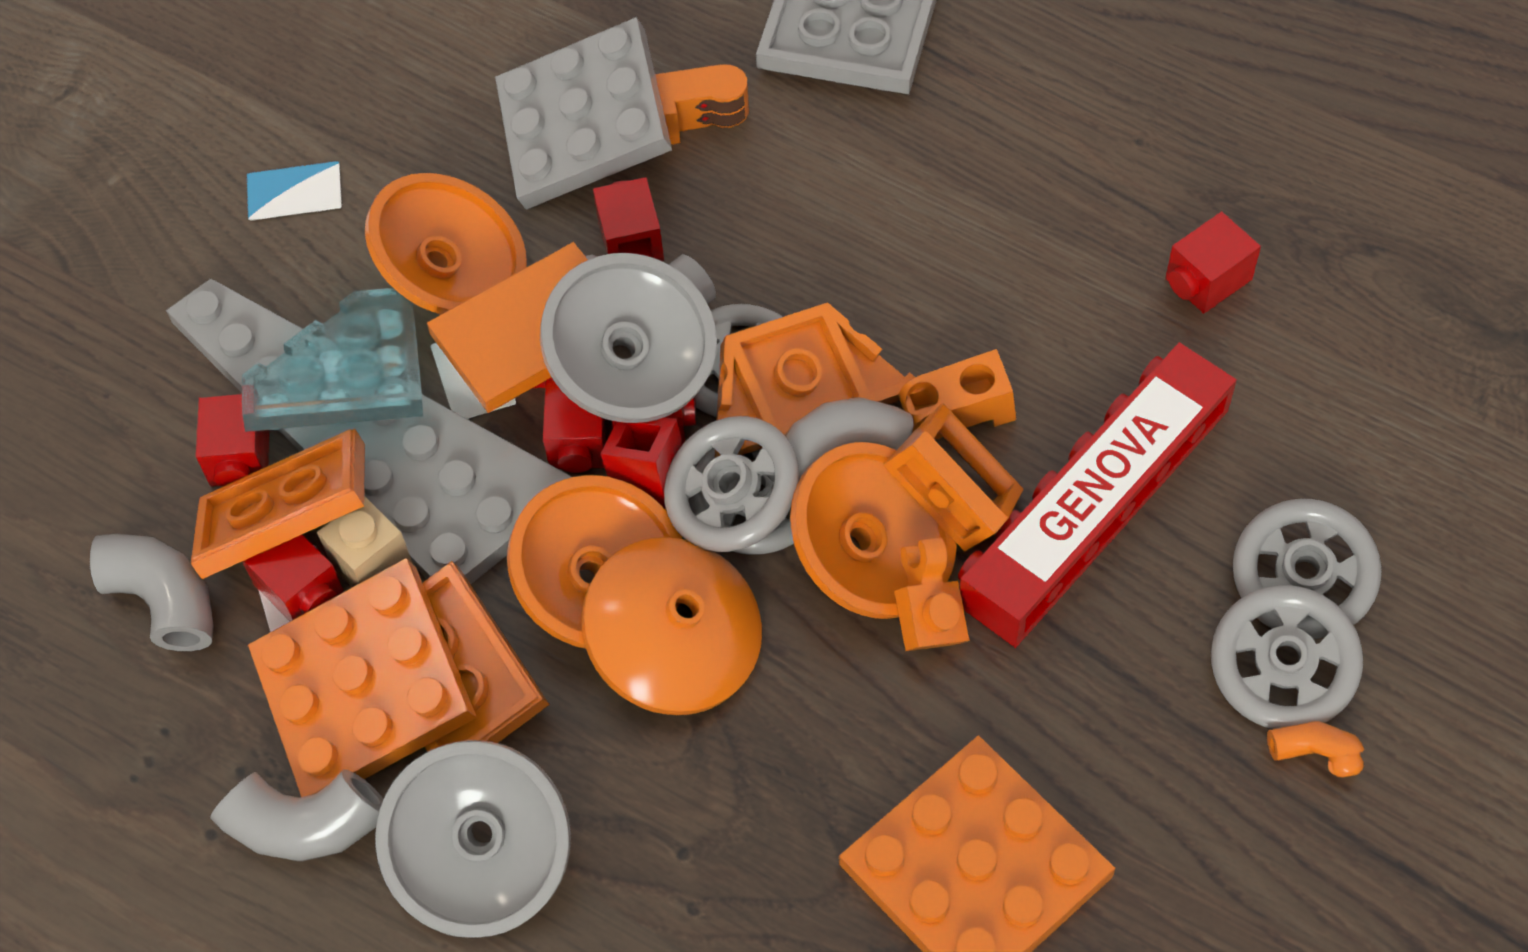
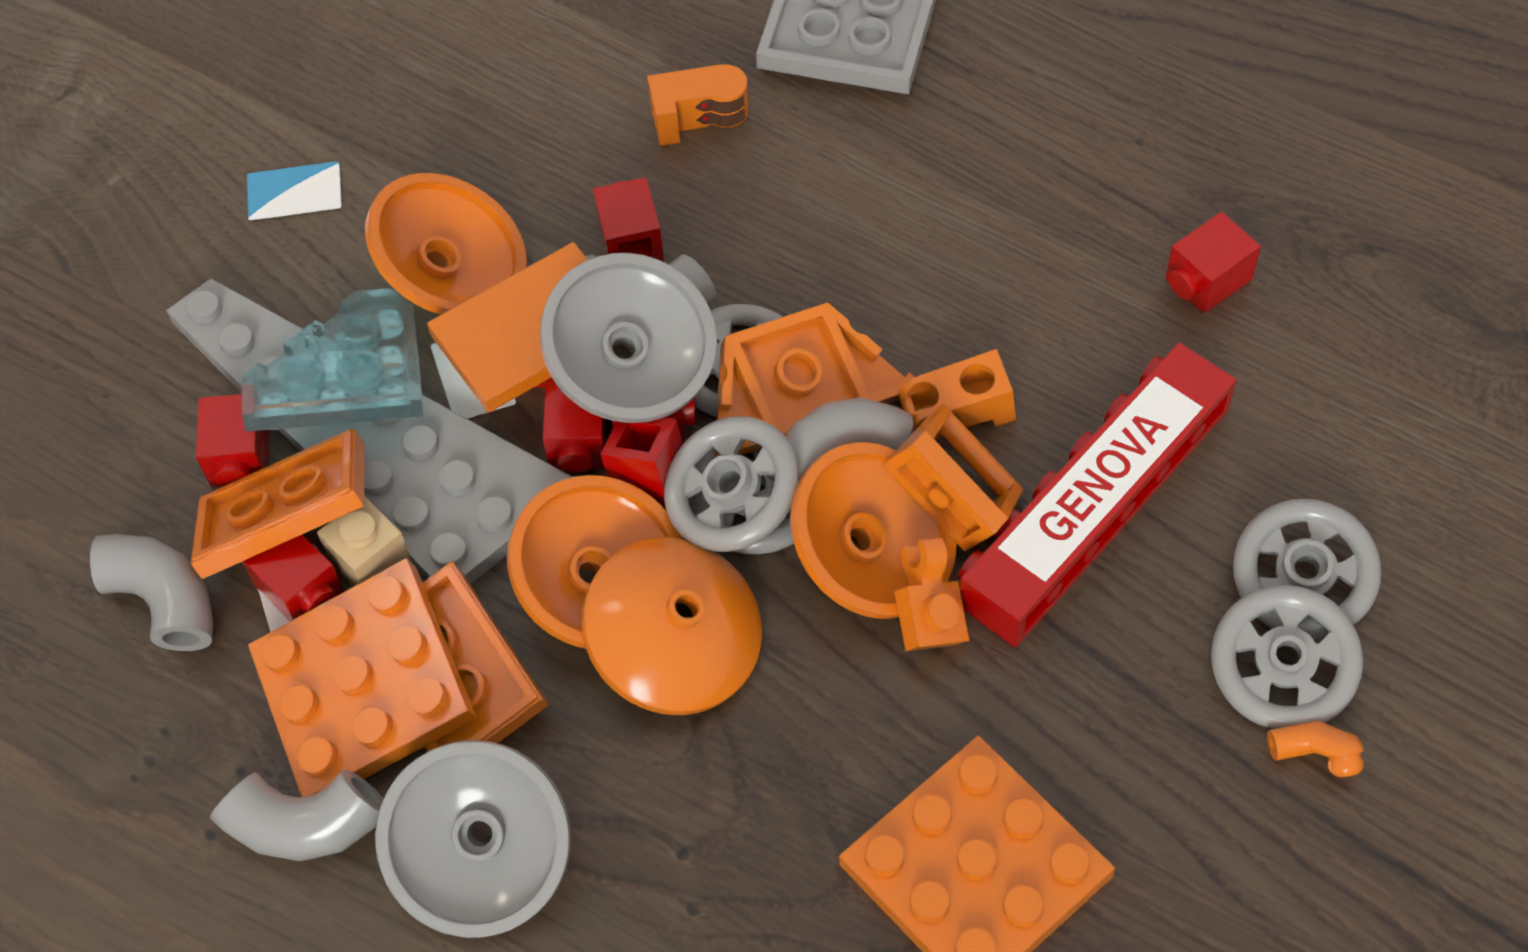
light grey plate [495,17,672,210] -> none

